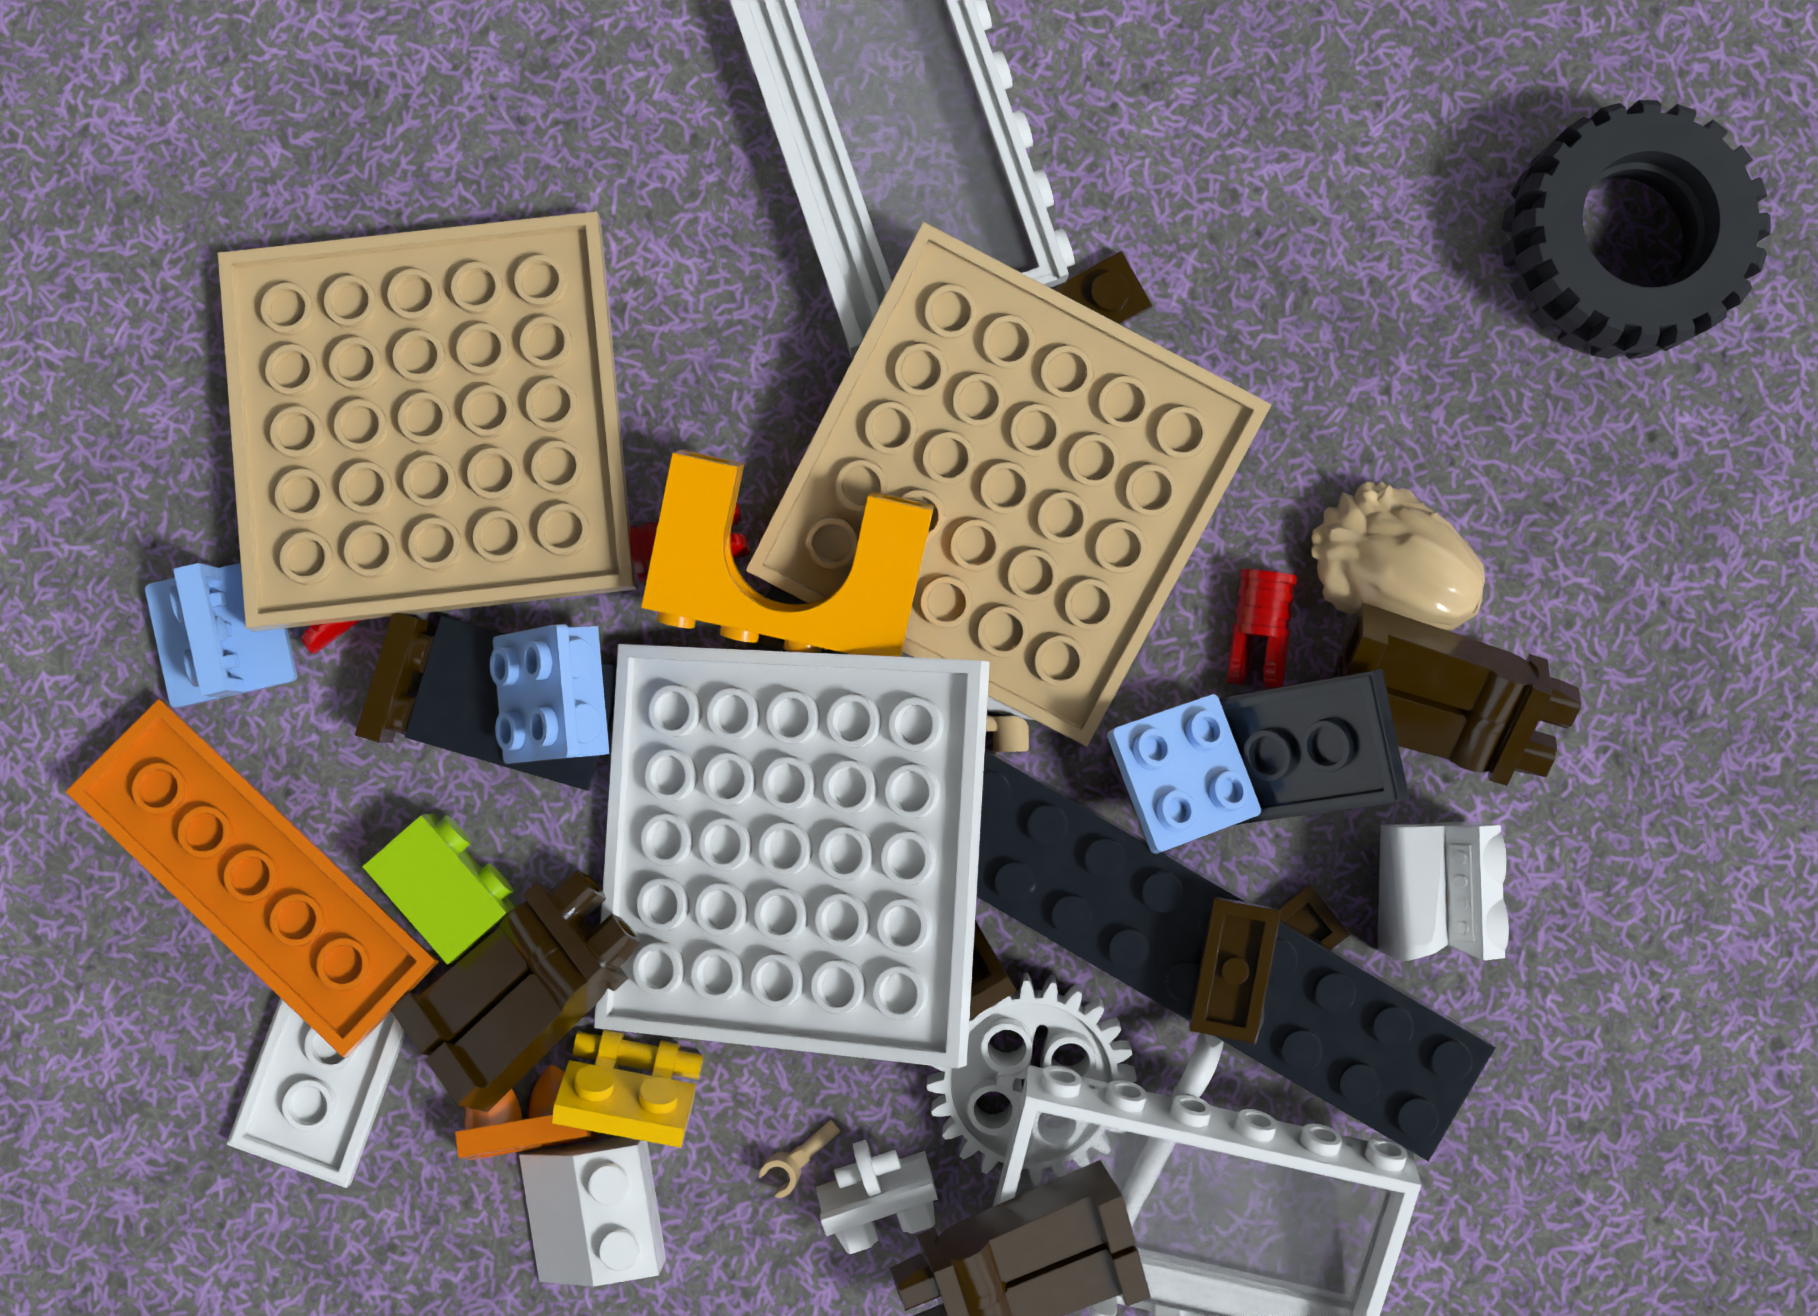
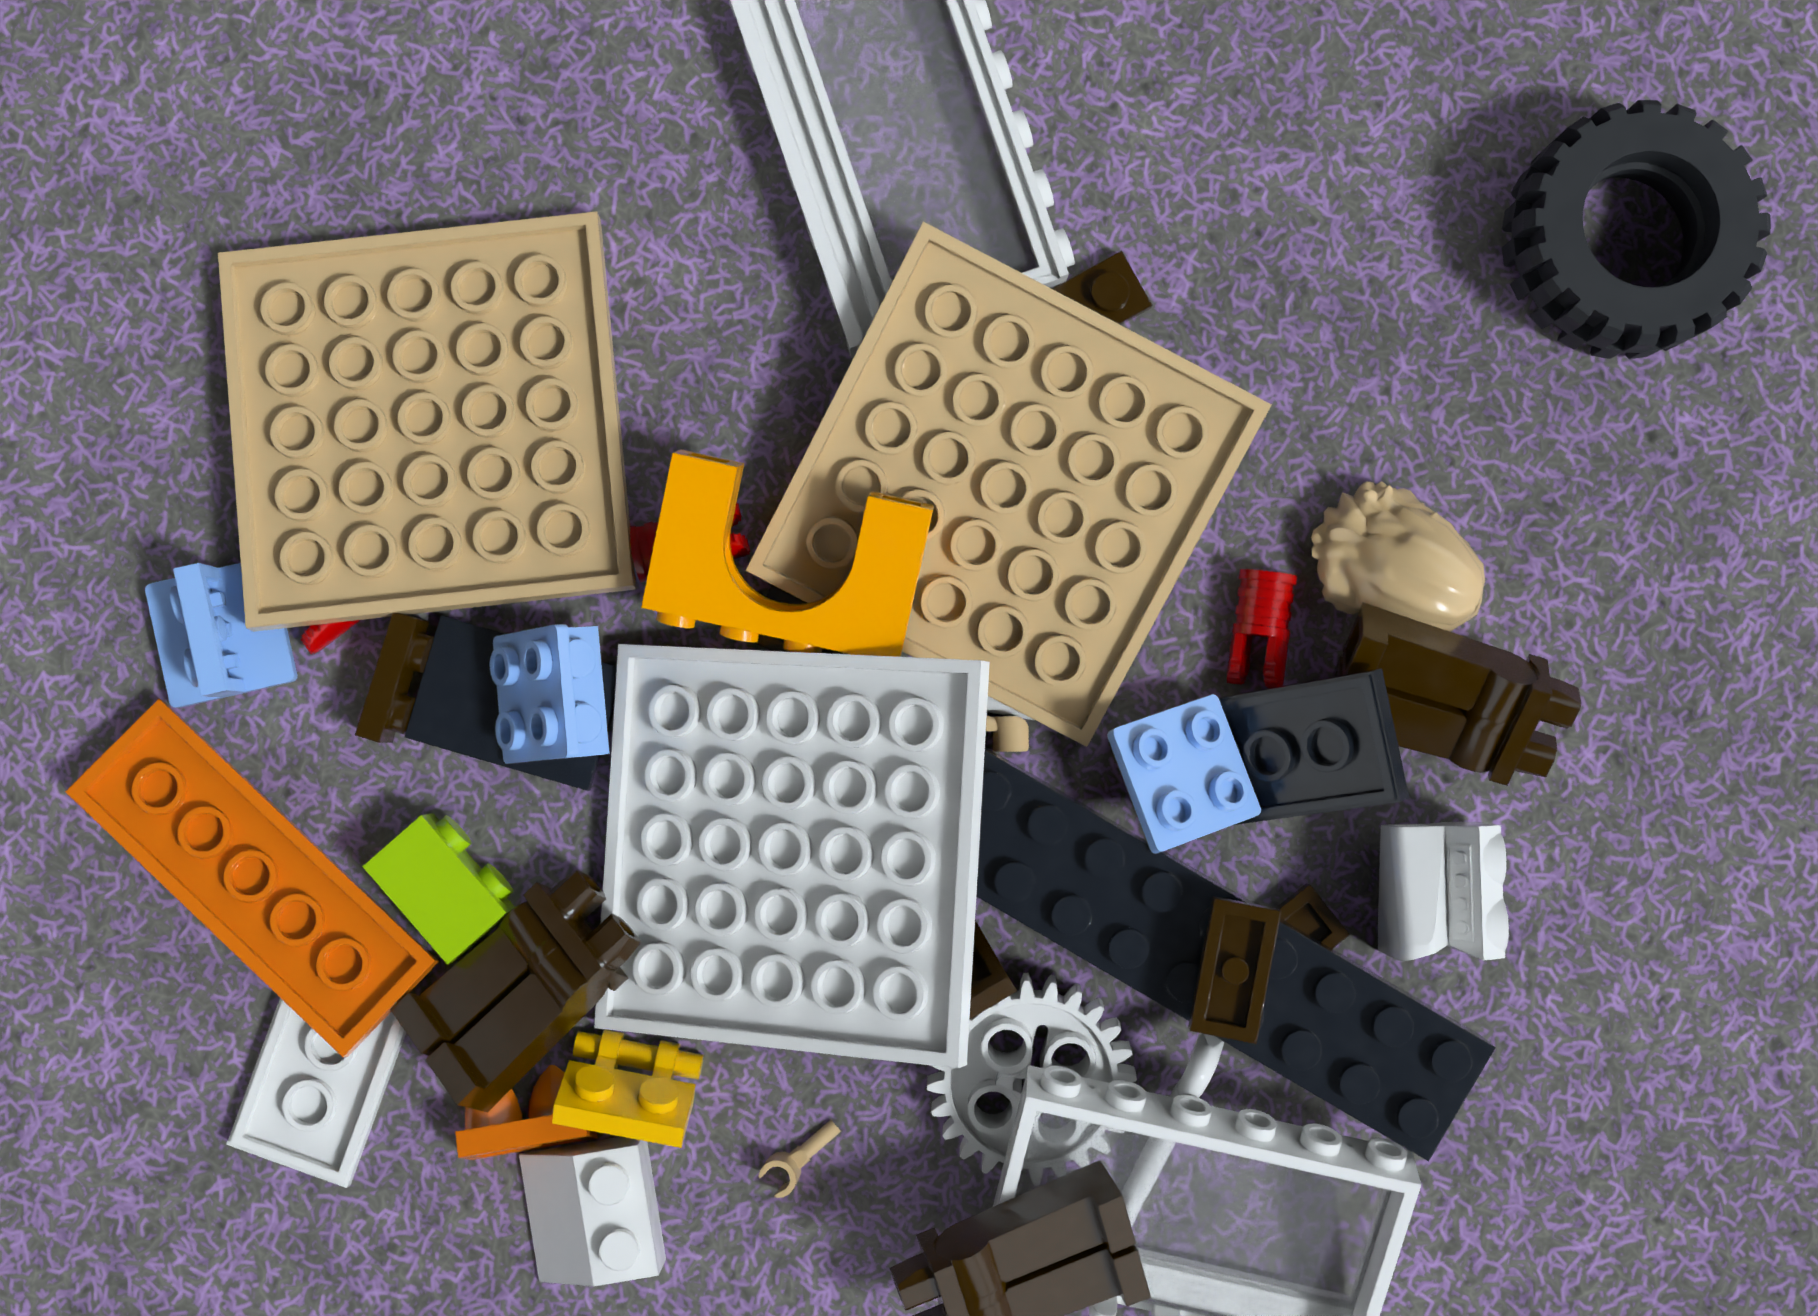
white hips [816,1140,938,1254] -> none

